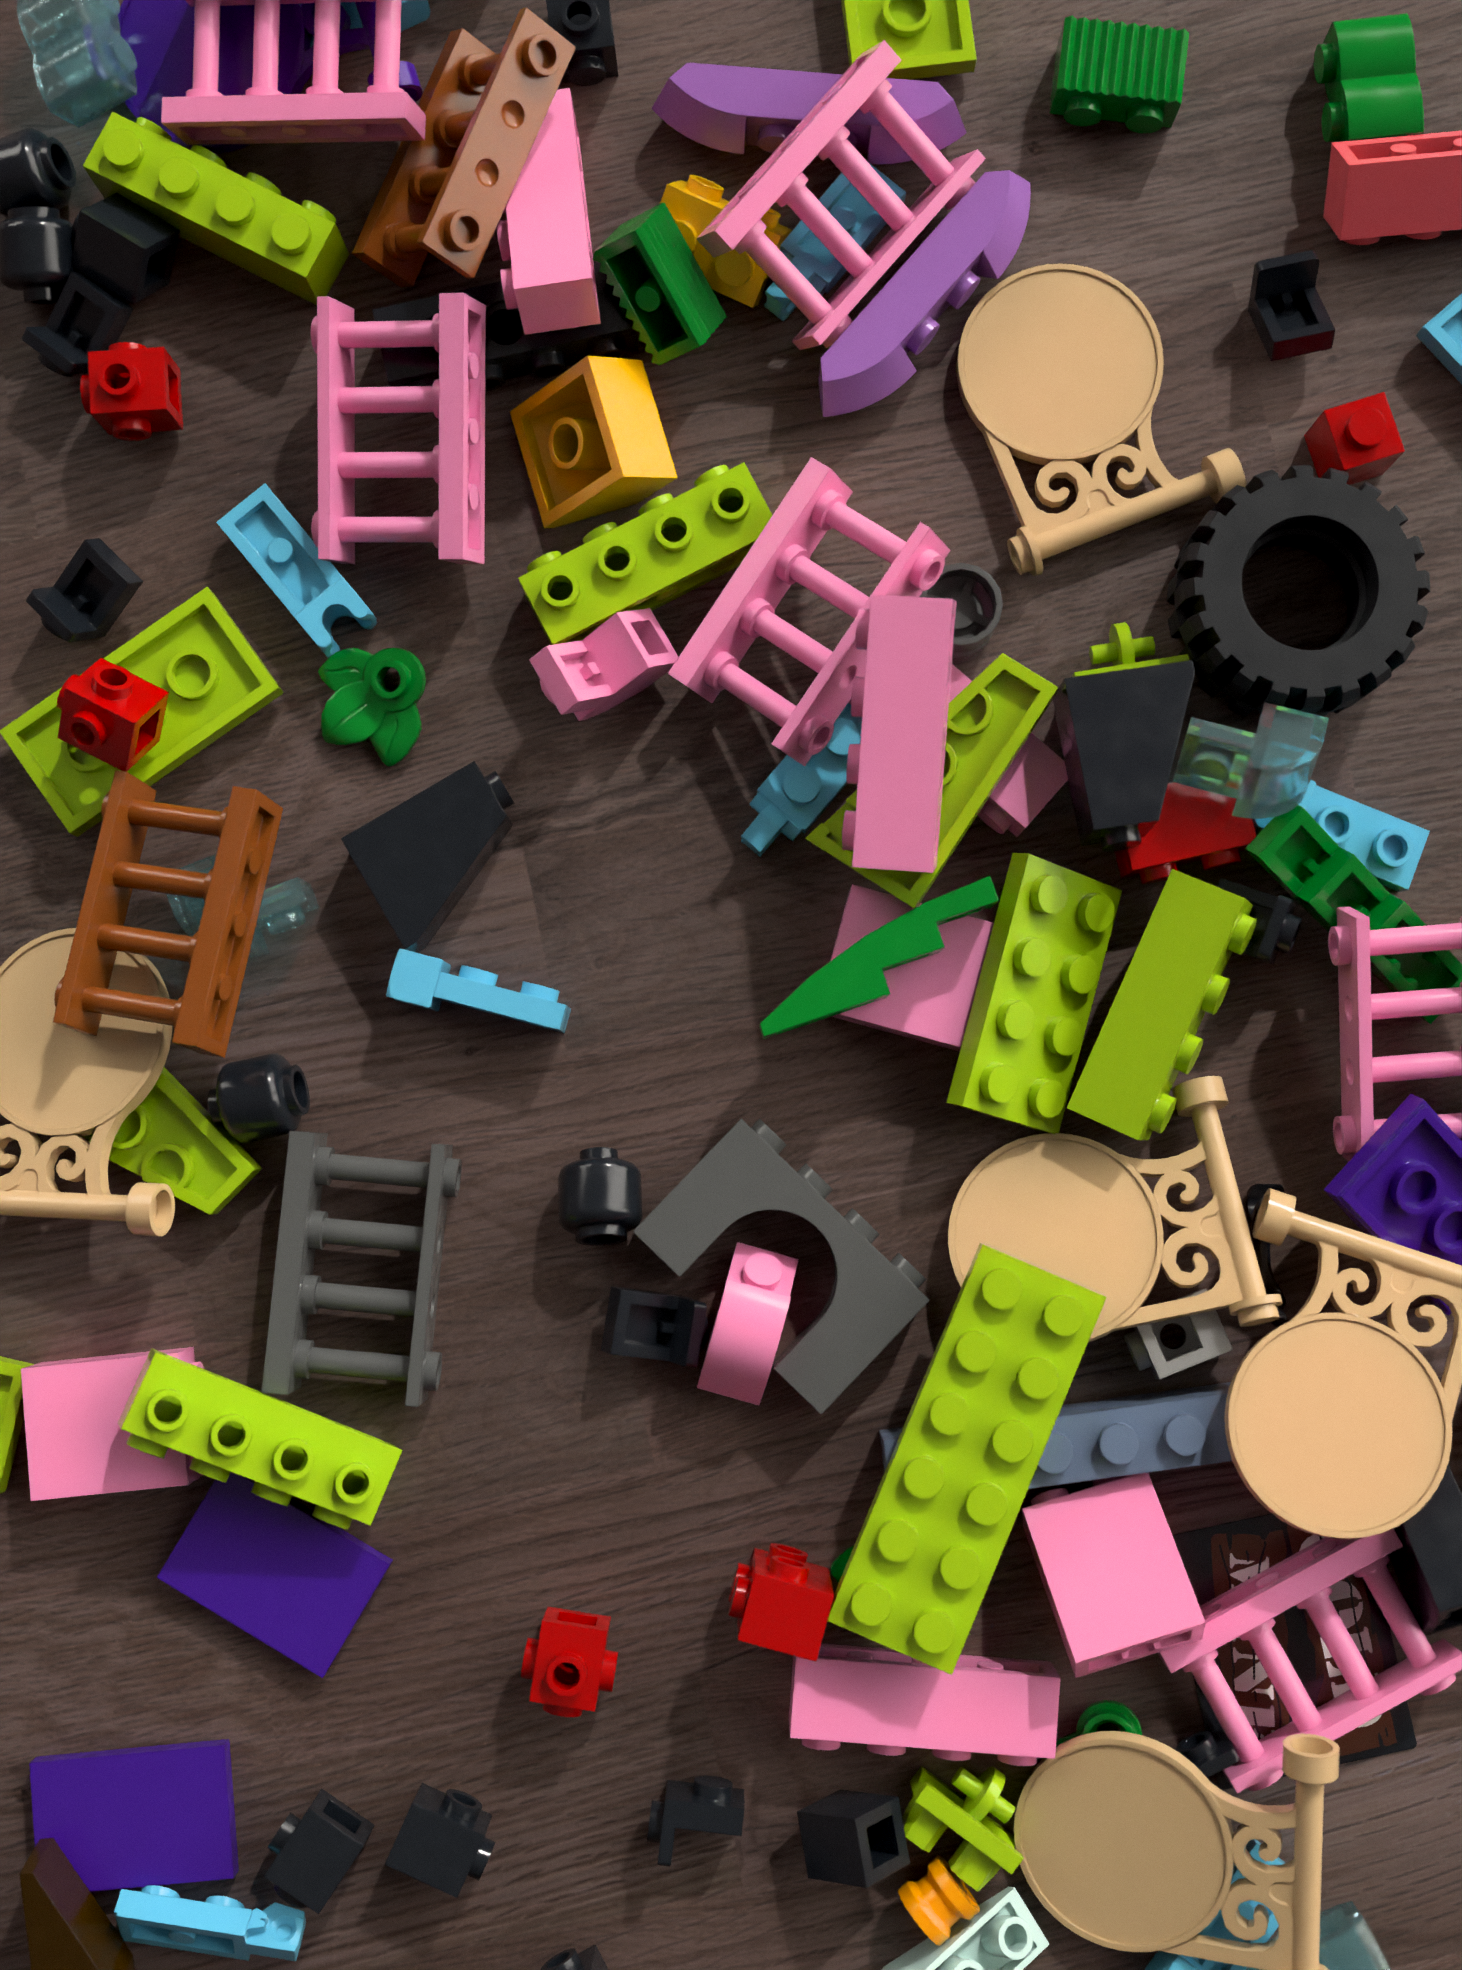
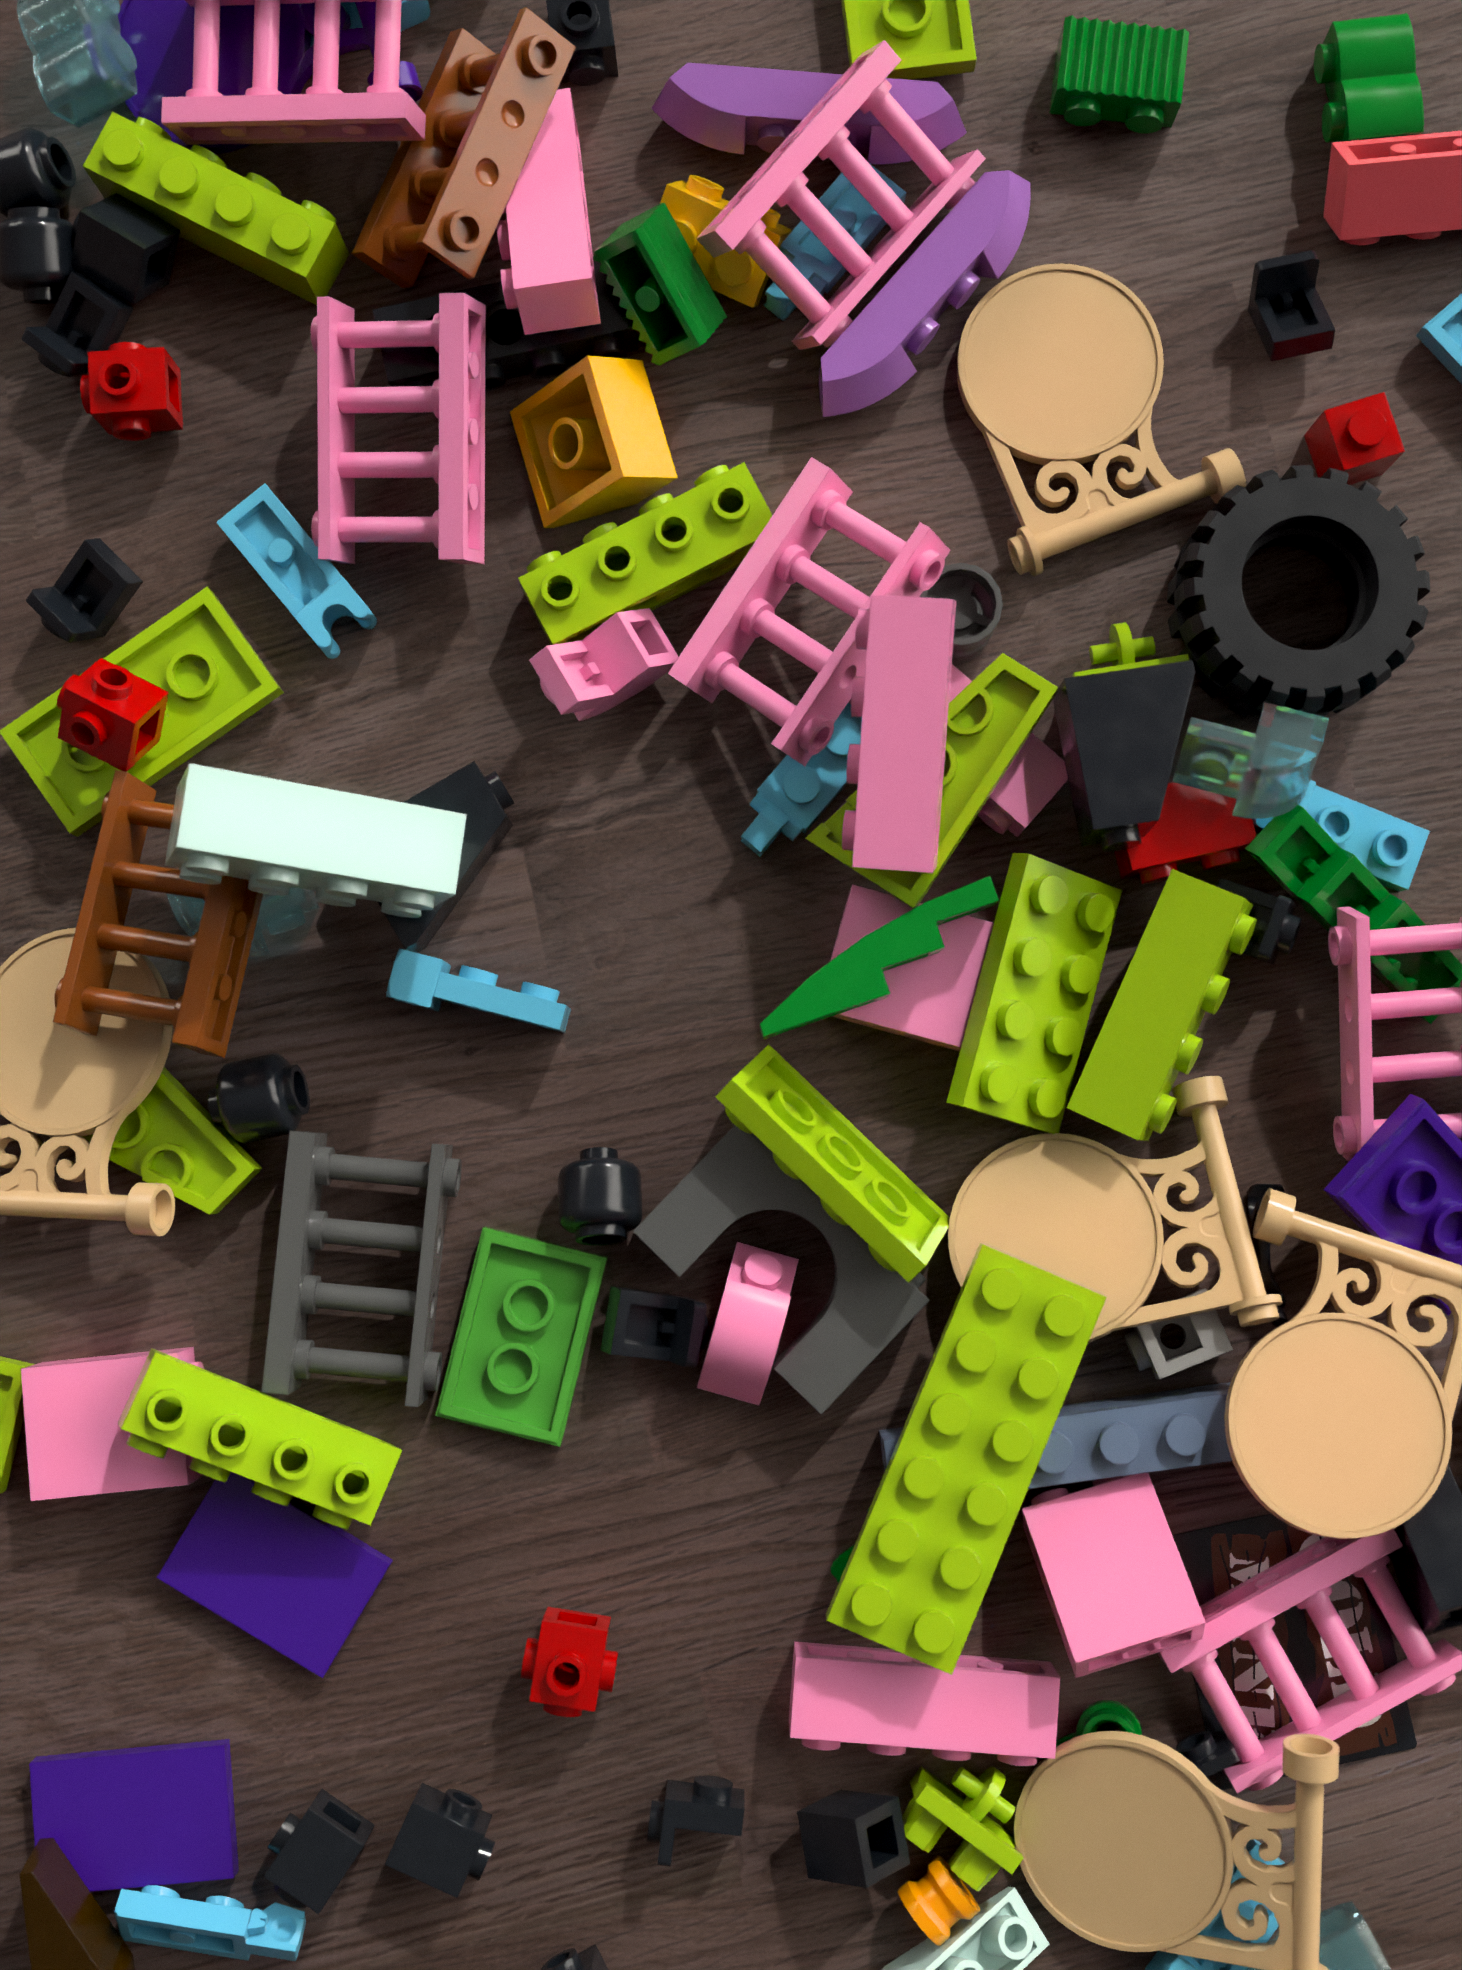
green plate [318,648,426,767] -> none
red brick [728,1543,834,1662] -> none
none -> light aqua brick [165,763,467,918]
none -> bright green tile [435,1226,608,1447]
none -> lime plate [715,1044,950,1283]

